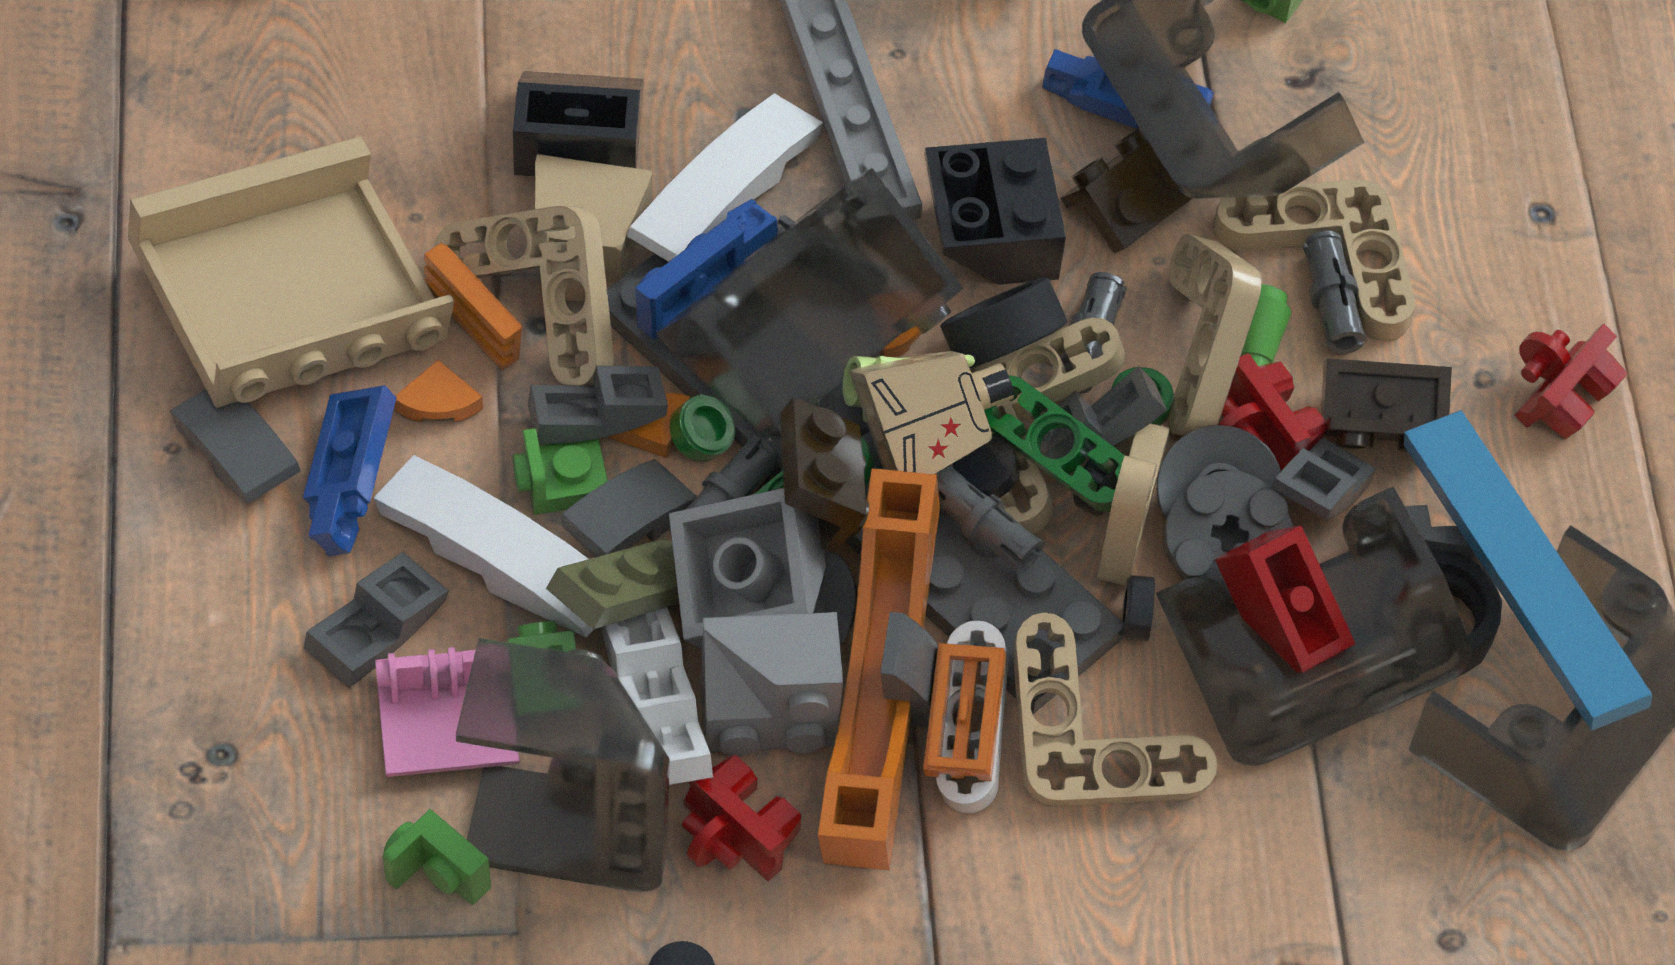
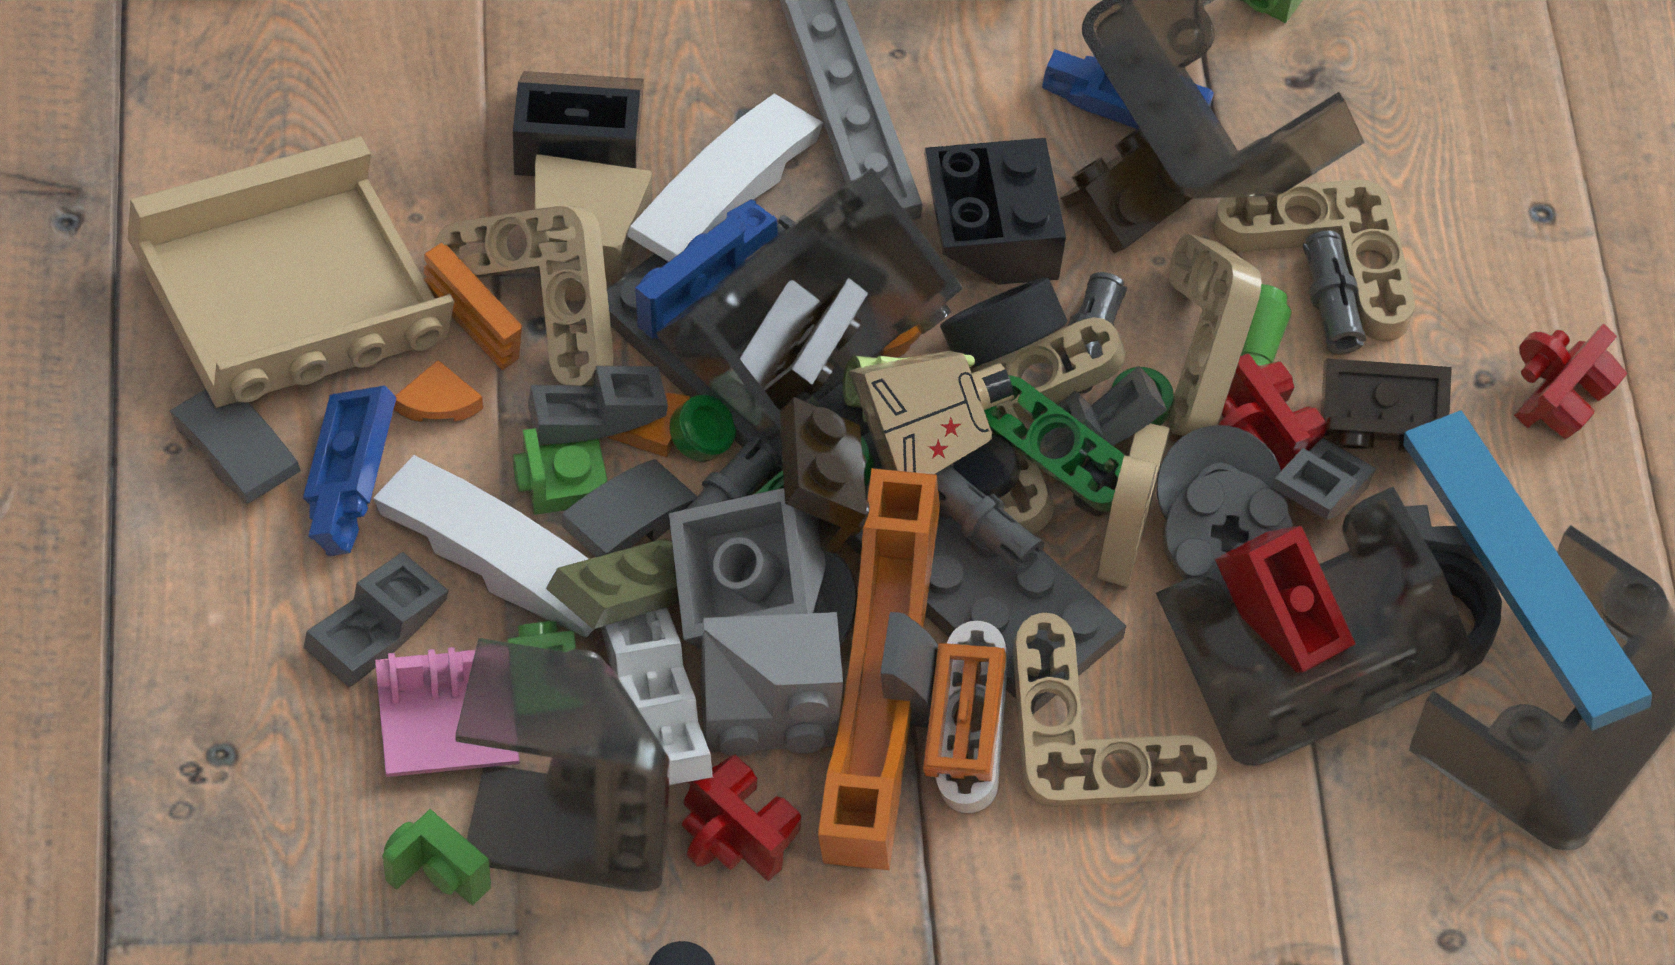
black tile [1122,575,1155,642] -> none
none -> bracket [730,278,868,411]

